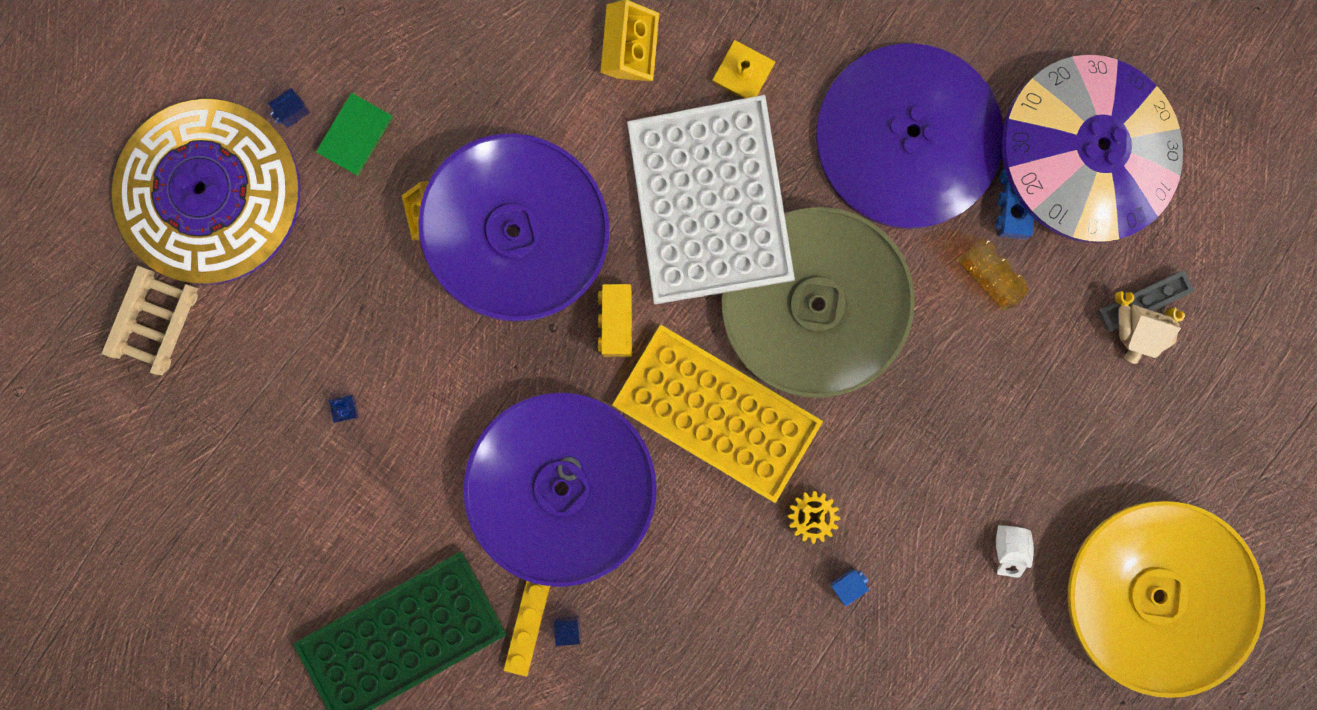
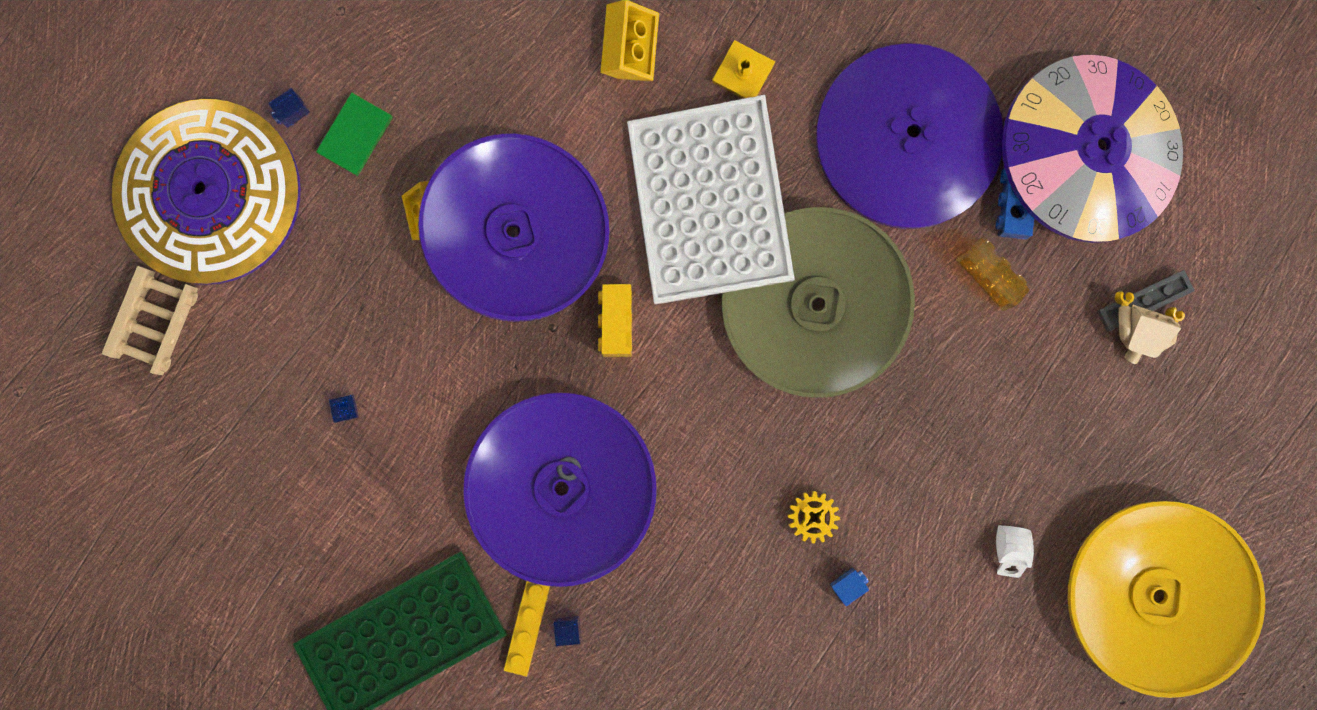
yellow plate [612,324,823,503] -> none

